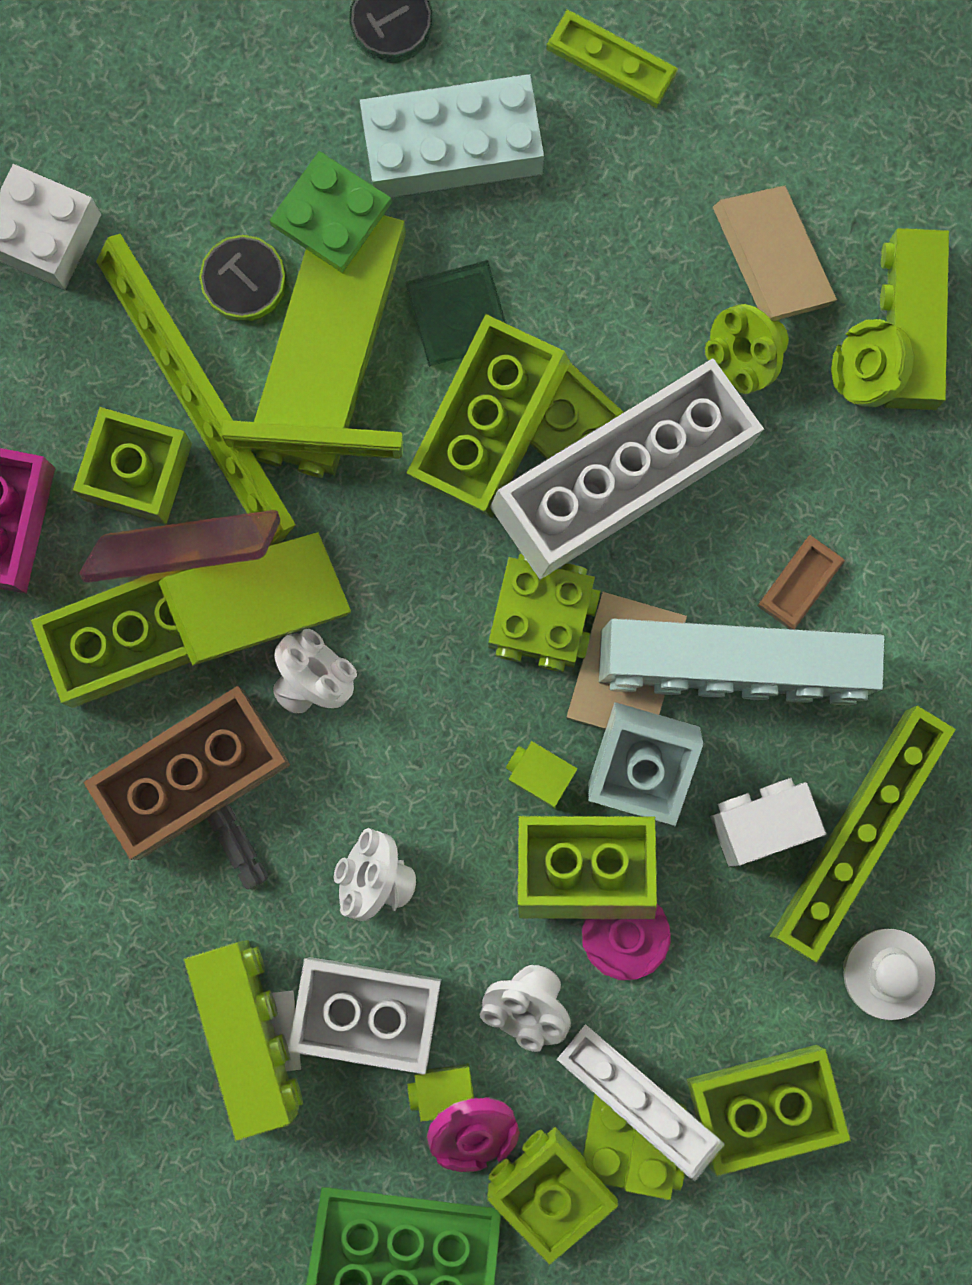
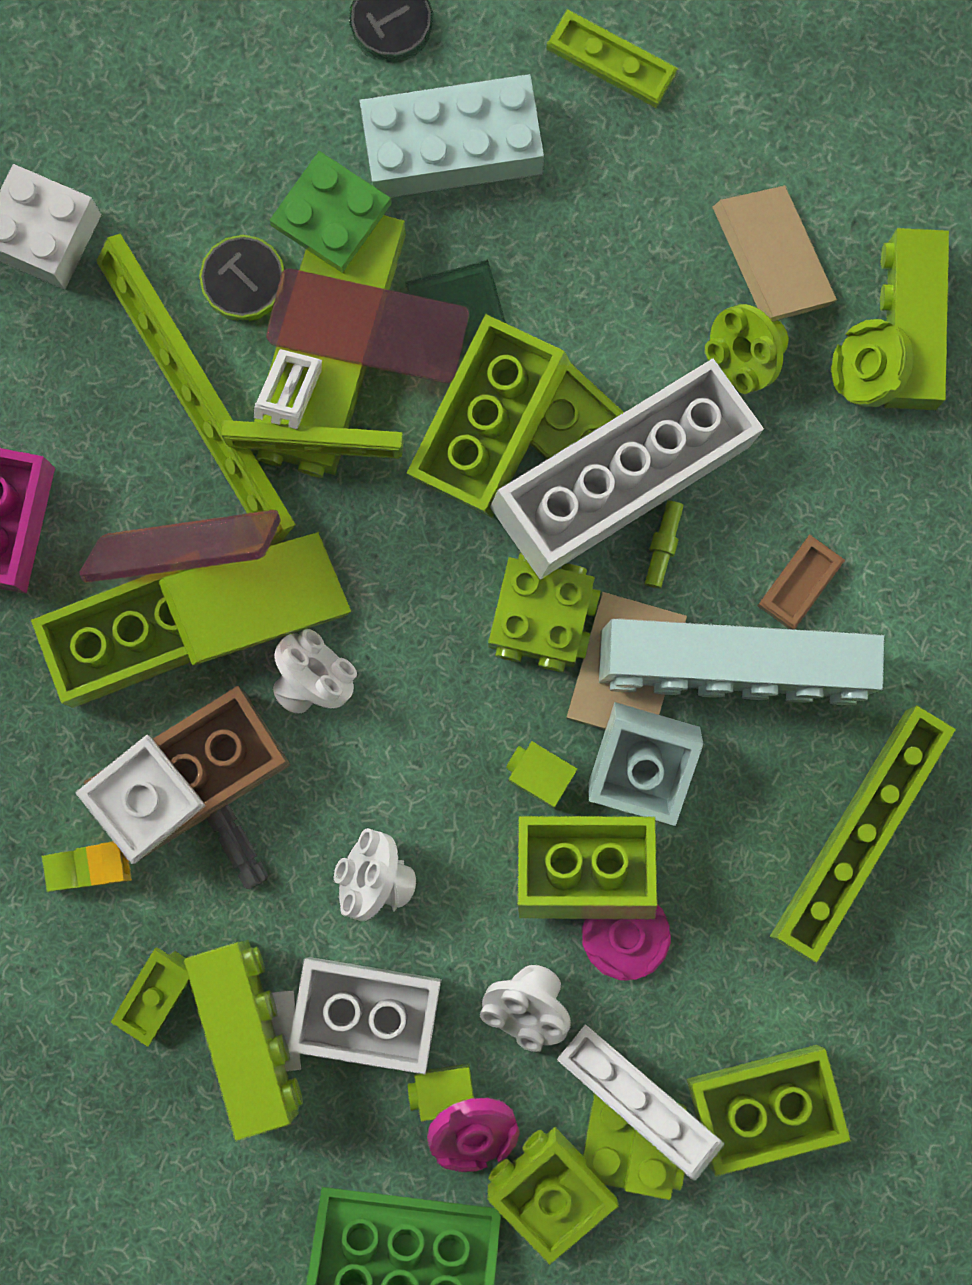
lime brick [73,407,192,525] -> none
white brick [710,778,826,866] -> none
white plate [843,929,935,1020] -> none
none -> leg [42,841,132,892]
none -> white tile [75,735,206,864]
none -> lime plate [111,947,190,1047]
none -> white tile [254,349,322,429]
none -> clear pink piece [266,269,469,383]
none -> lime bar [644,501,684,589]

